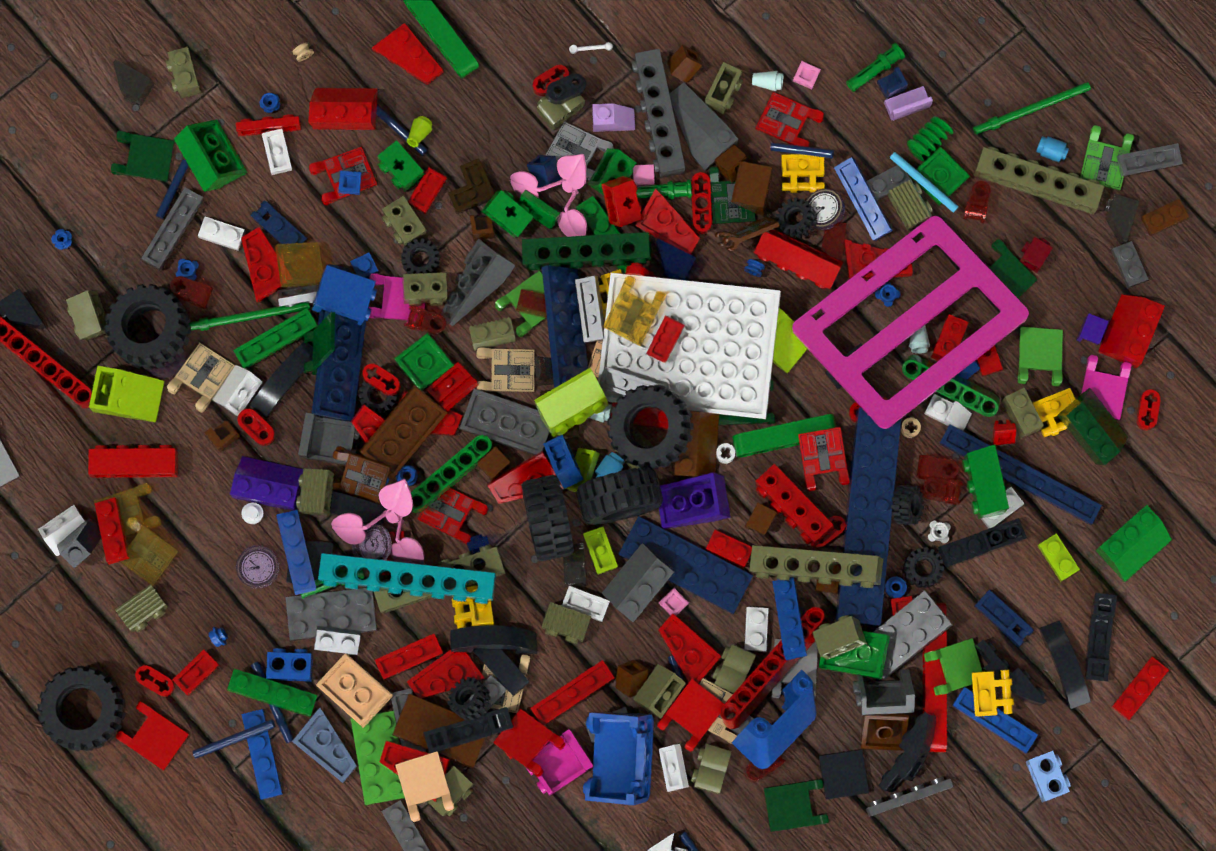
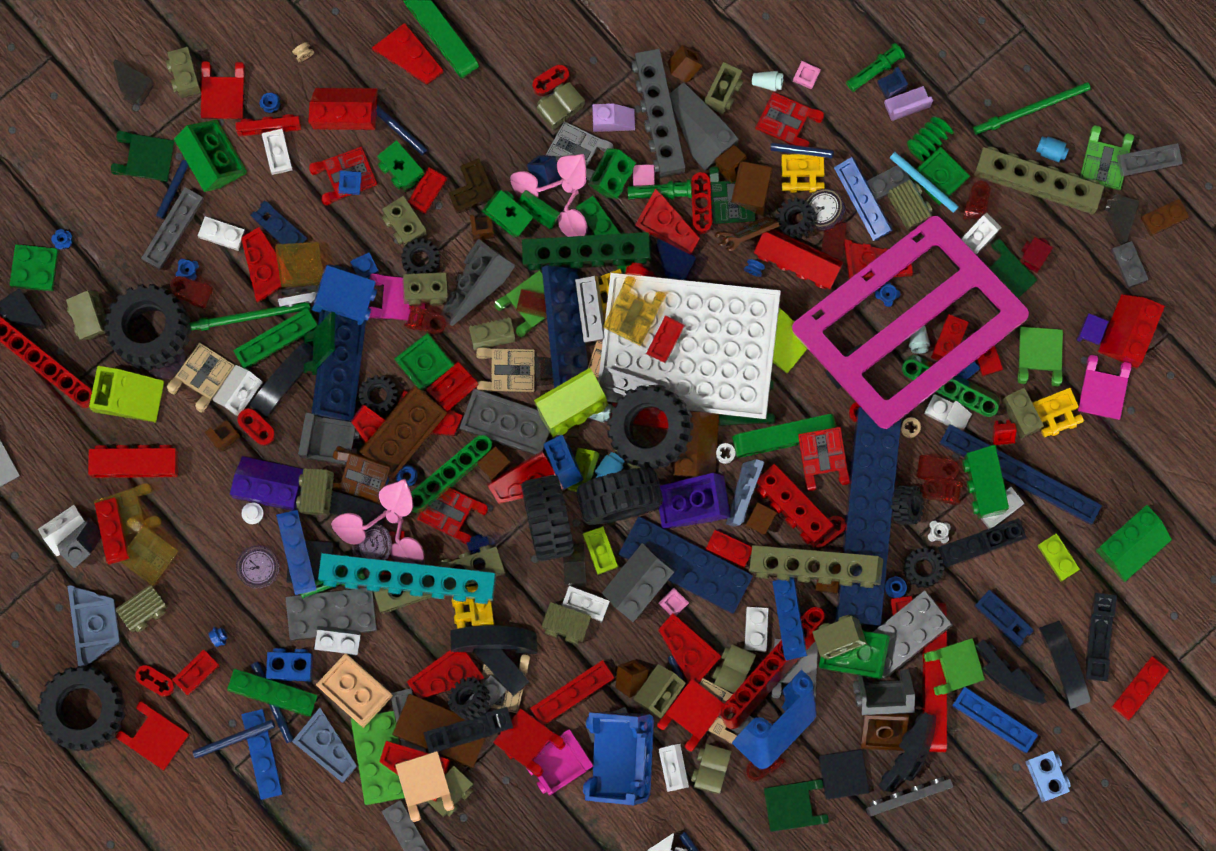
red beam [363,364,400,396] -> none
red plate [375,634,443,680] -> none
lime cone [407,116,432,147] -> none
black plate [546,74,586,104] -> none
white hinge [569,42,613,54] -> none
red brick [602,176,642,227] -> none
yellow plate [972,669,1014,716] -> none
dark green slope [1058,388,1128,465] -> none
red beam [1136,389,1161,430] -> none
none -> green plate [9,244,59,292]
none -> sand blue wing [68,585,120,667]
none -> red flag [200,61,245,119]
none -> sand blue wing [726,459,764,527]
none -> white slope [961,213,1002,254]

